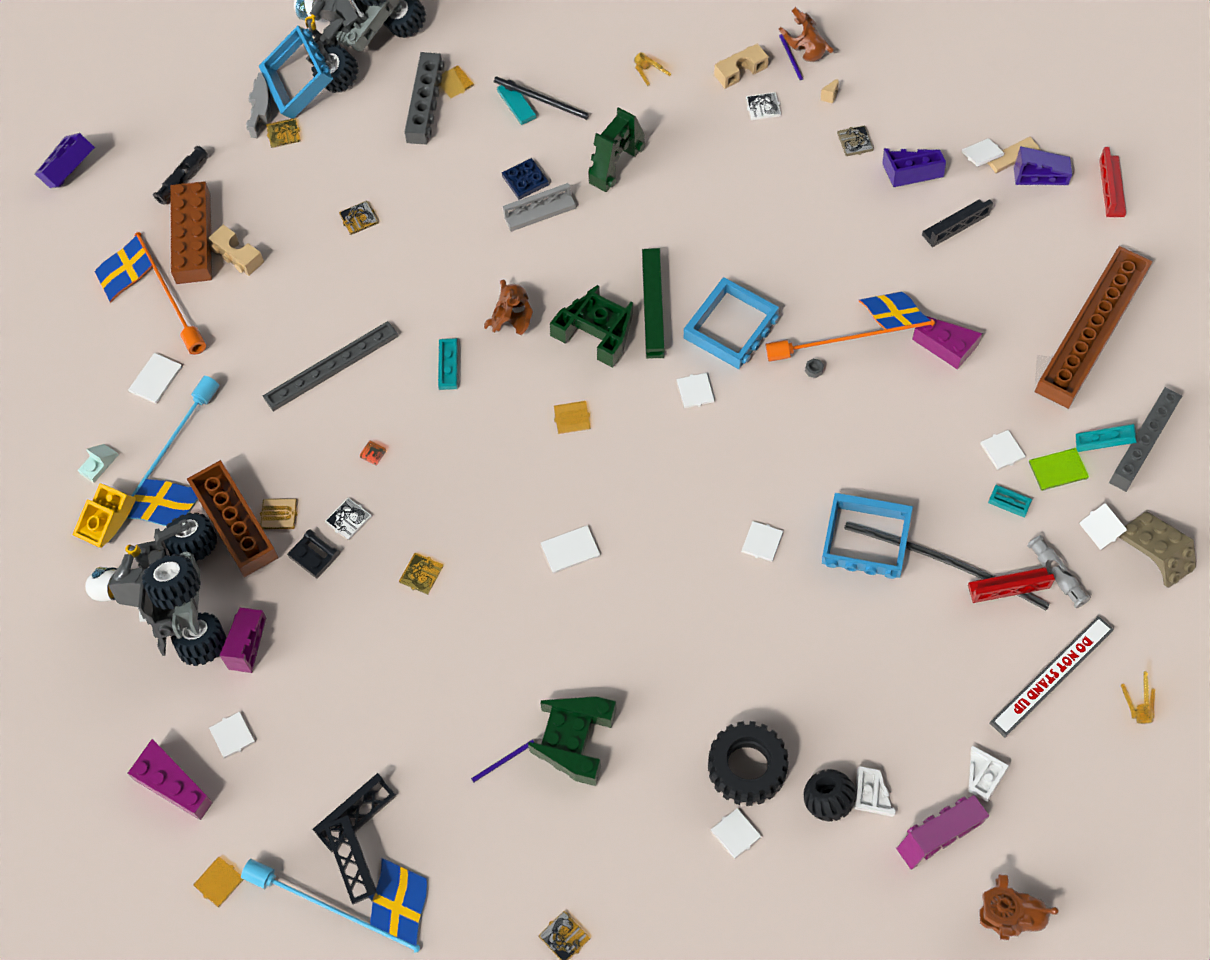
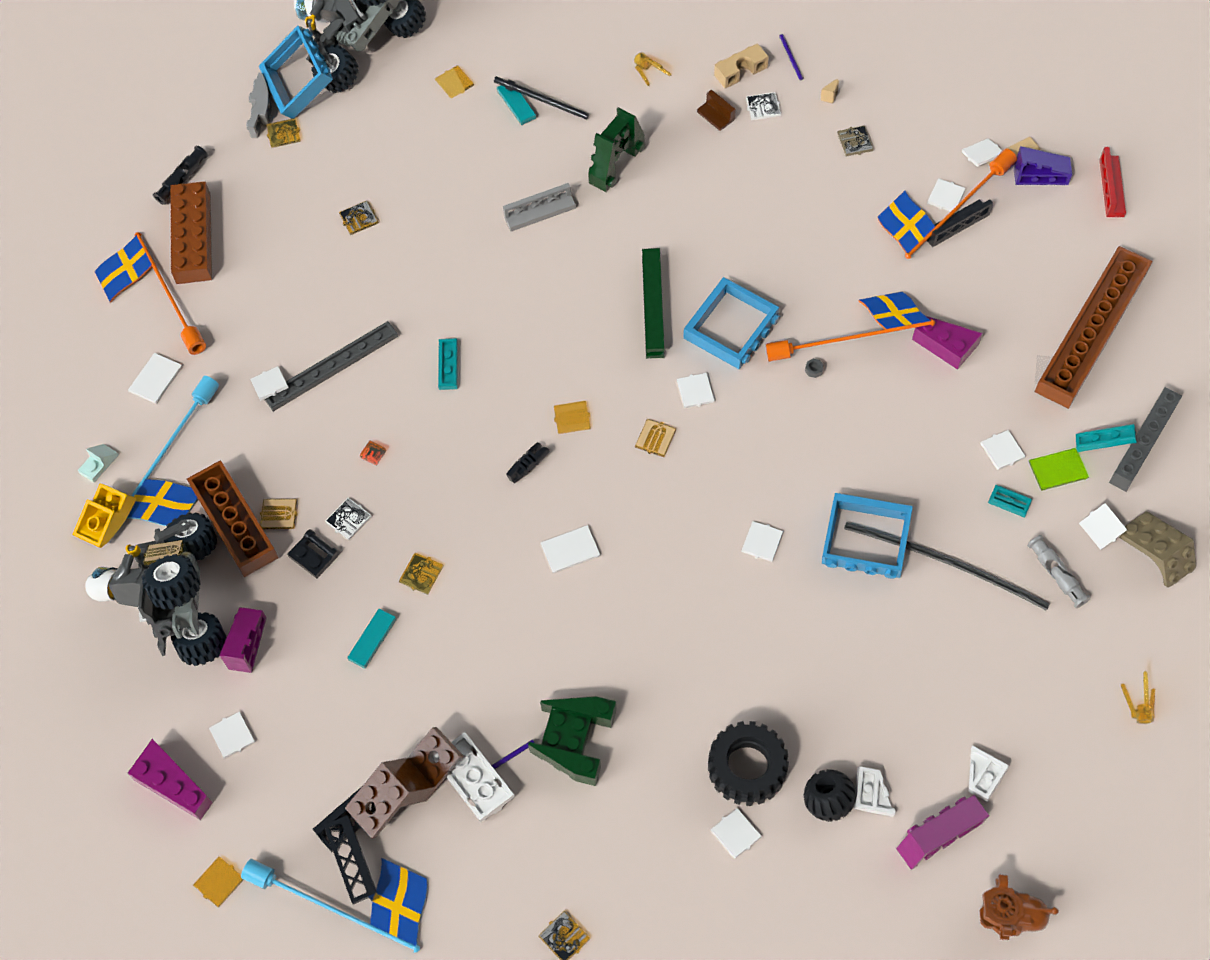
dark purple wedge [34,133,95,188] -> none
tan arch [208,225,264,276] -> none
dark grey brick [404,52,444,145] -> none
dark orange helmet [484,280,533,335] -> none
dark blue tile [501,158,549,200] -> none
dark green wedge [550,285,633,368] -> none
dark orange helmet [779,7,834,62] -> none
dark purple wedge [882,148,946,187] -> none
red fence [968,567,1055,603] -> none
tile [989,616,1114,738] -> none
none -> piece [143,540,184,565]
none -> white piece [250,366,288,401]
none -> reddish brown bracket [345,727,463,839]
none -> teal tile [347,609,396,669]
none -> white piece [432,732,515,822]
none -> black hinge [506,442,550,483]
none -> piece [635,419,676,457]
none -> reddish brown panel [697,89,735,131]
none -> flag [878,149,1017,259]
none -> white piece [927,178,966,212]

